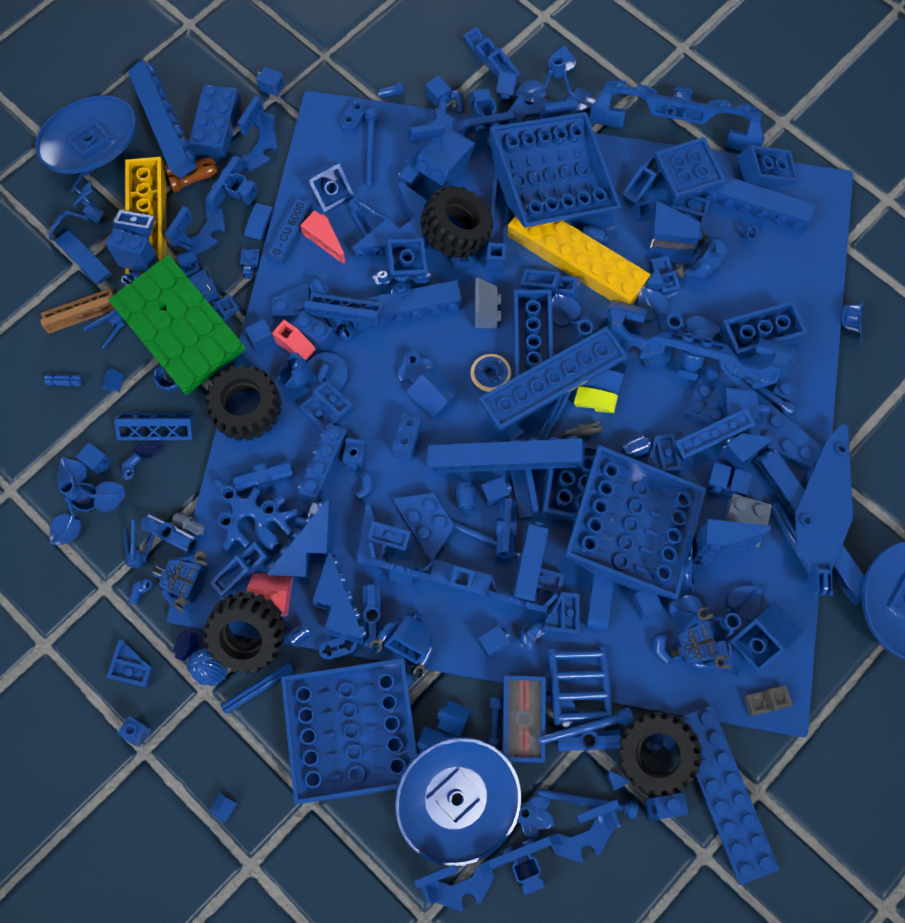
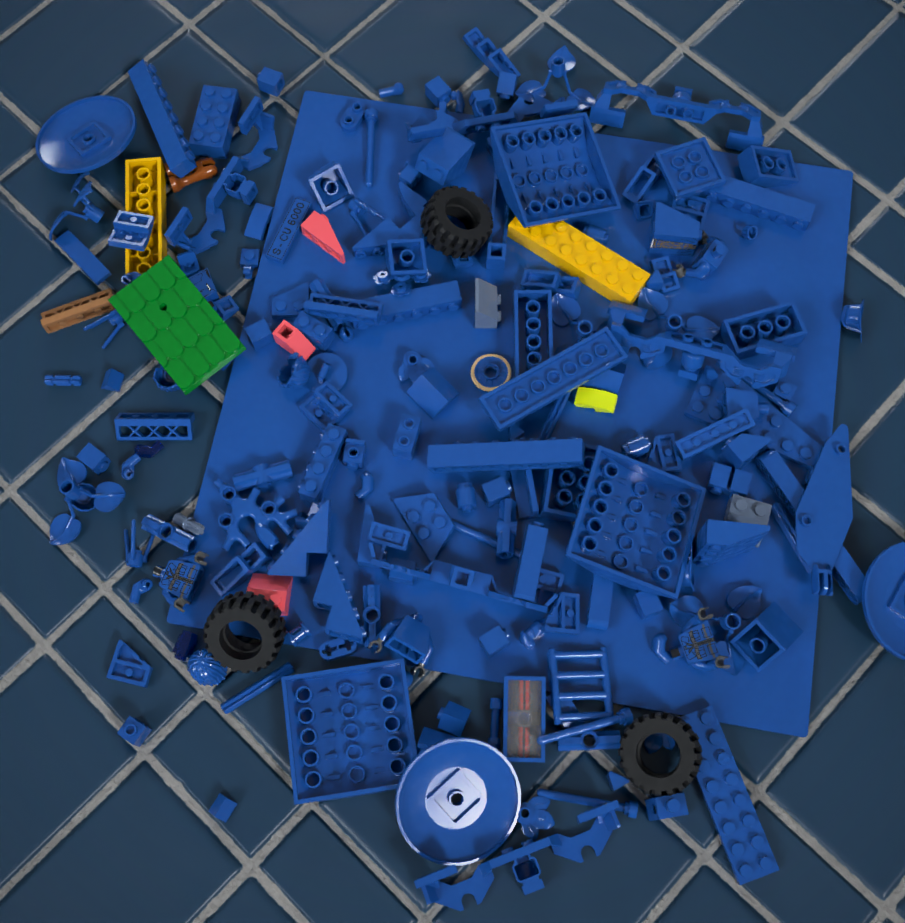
blue brick [106,228,159,273] -> none
black tyre [205,365,282,441] -> none
dark grey pin [562,420,602,439] -> none
flat silver slope [743,685,793,717] -> none

